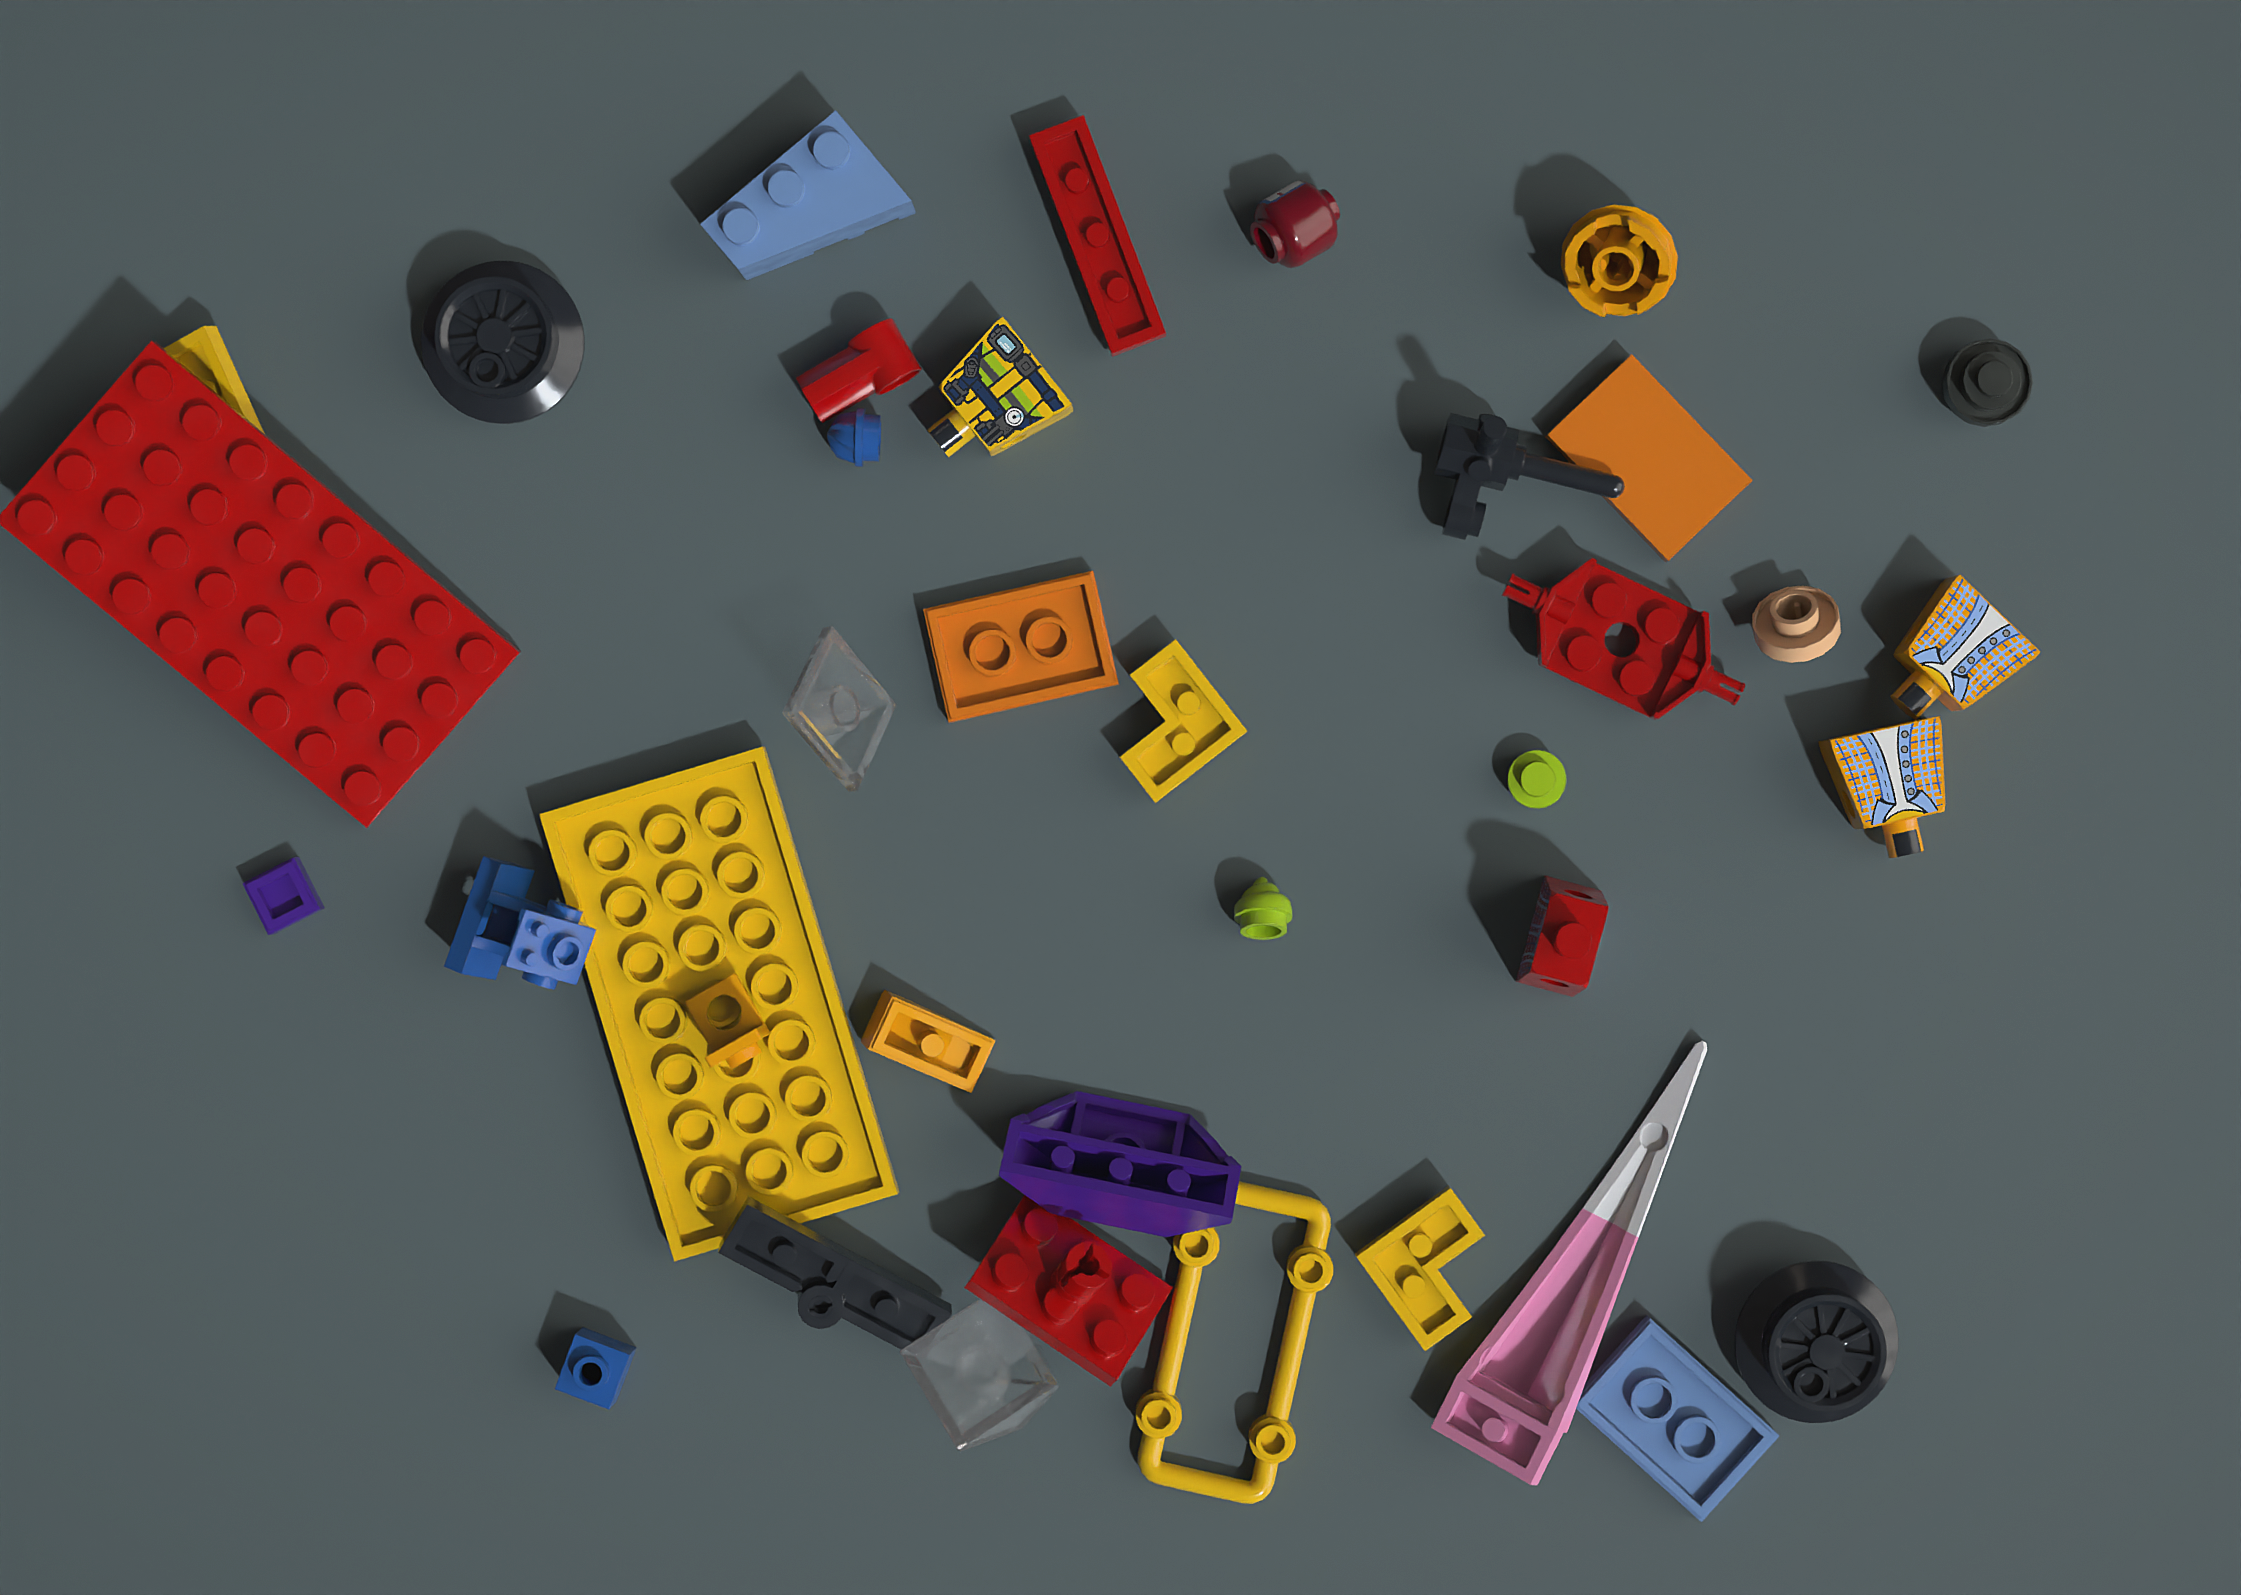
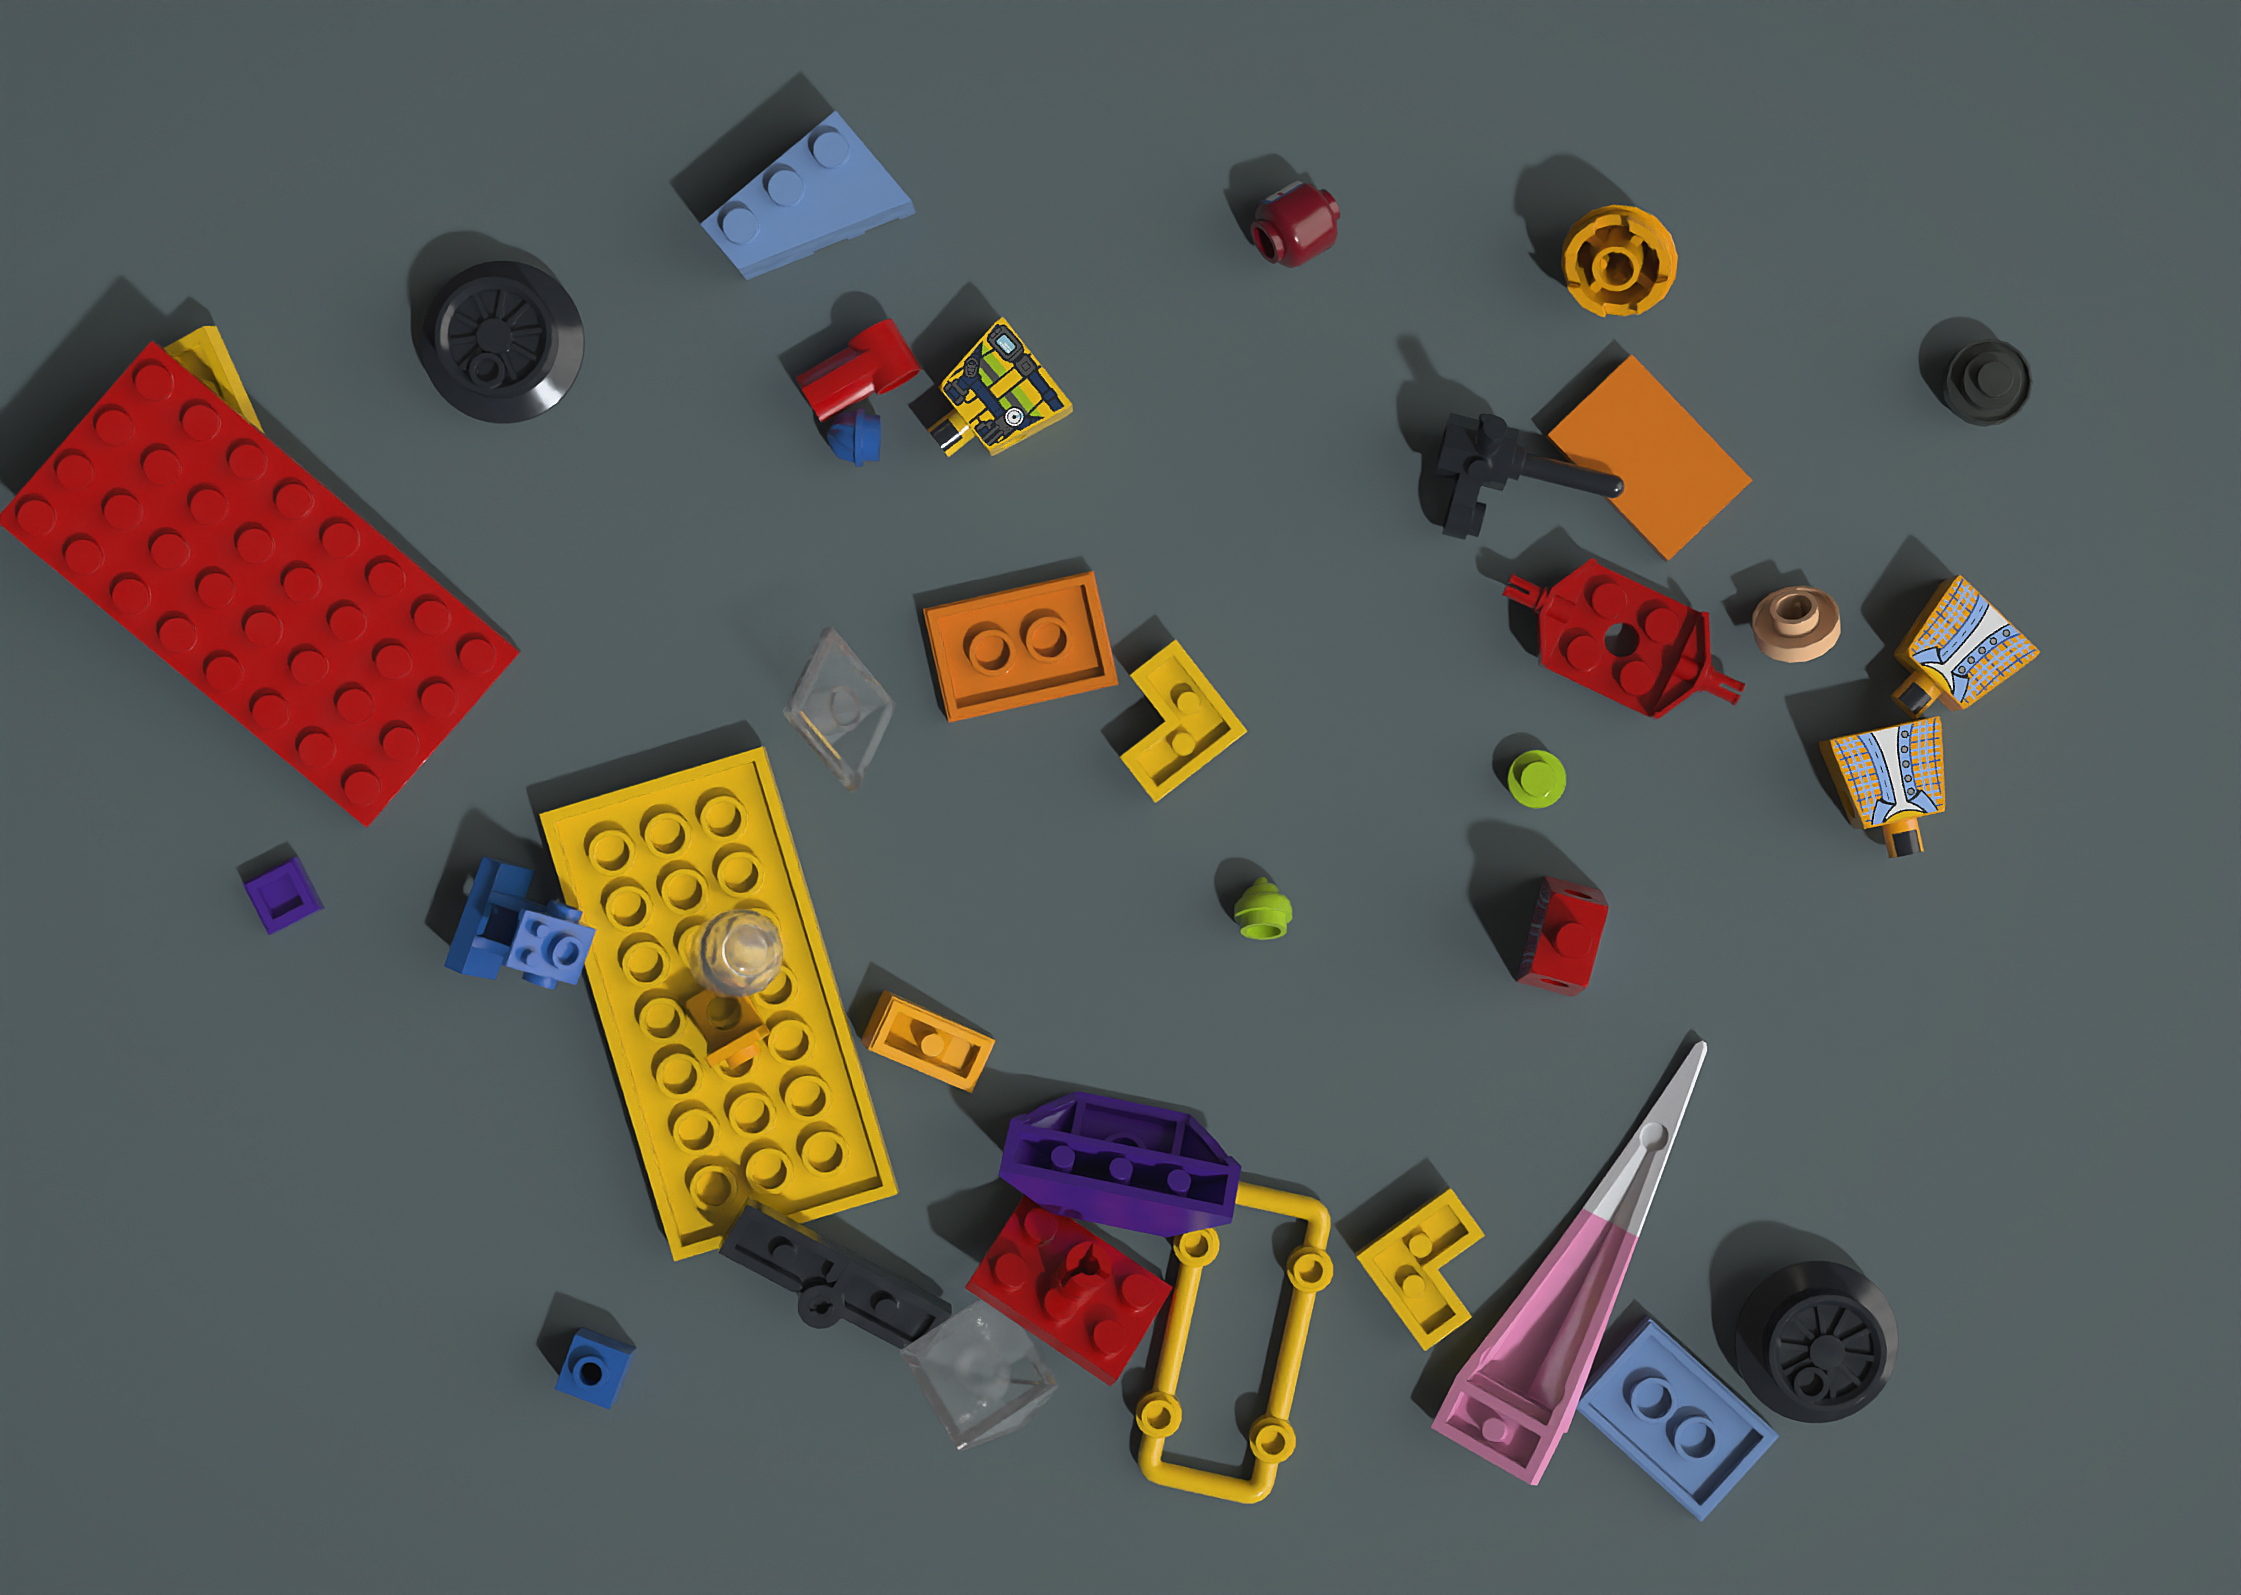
red plate [1029,115,1166,357] -> none
none -> clear hair [688,909,784,998]

